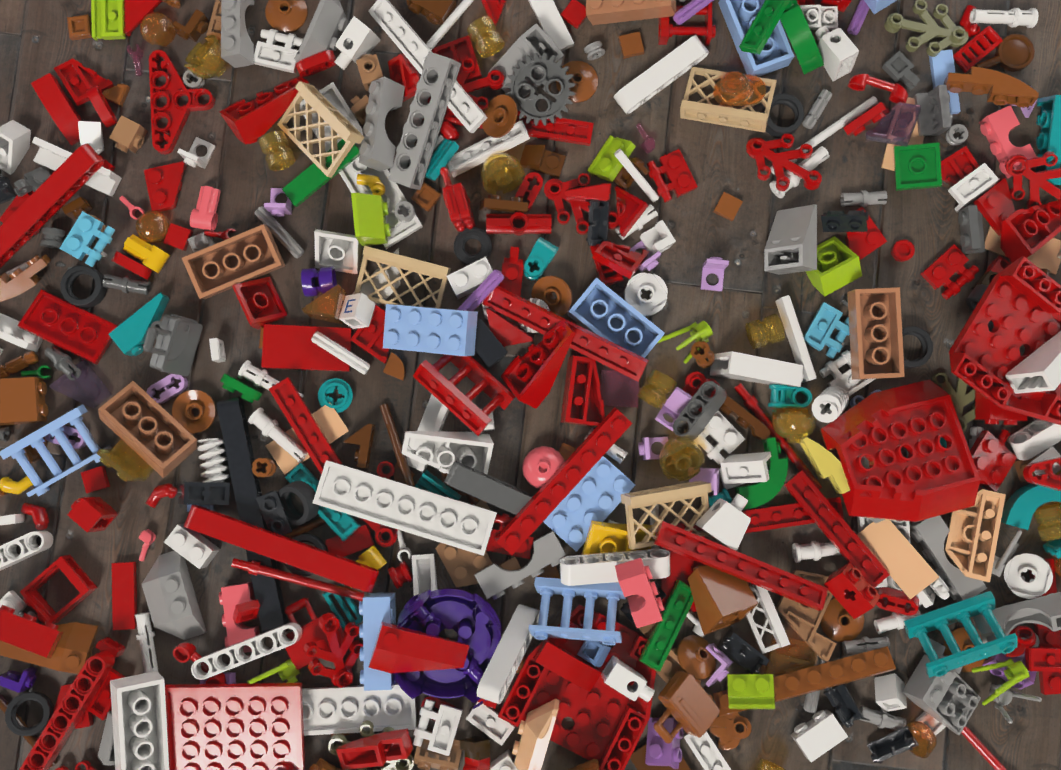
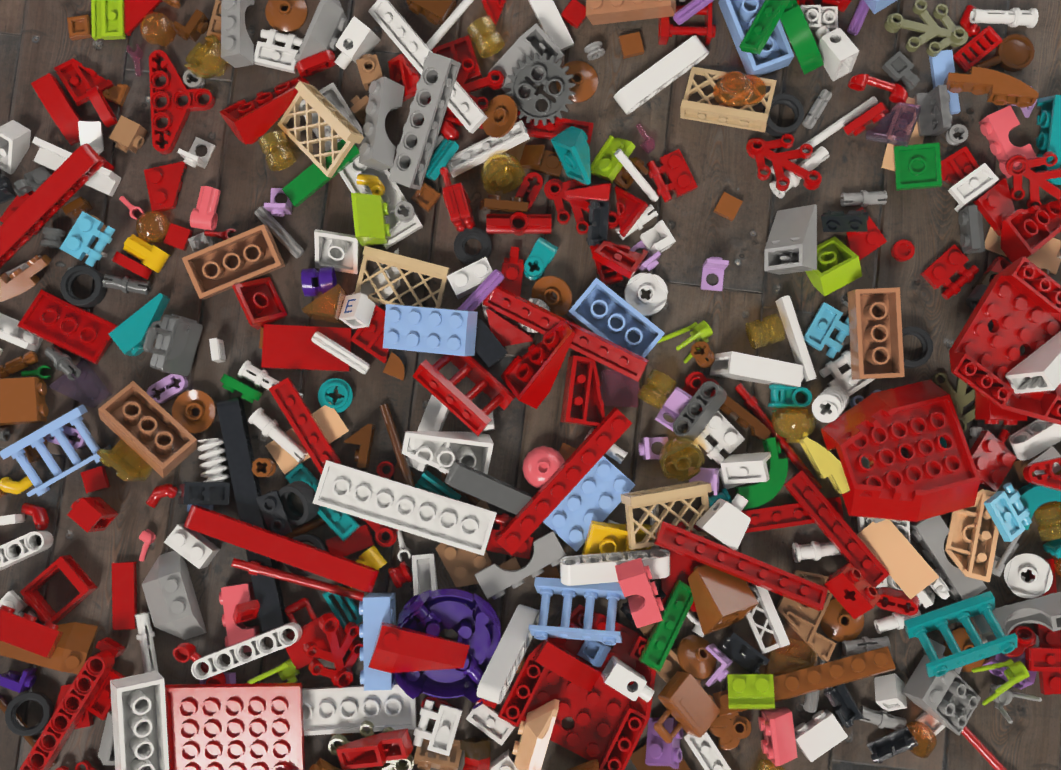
none -> teal slope [550,126,591,185]
none -> coral slope [758,707,798,766]
none -> medium azure plate [984,483,1032,542]

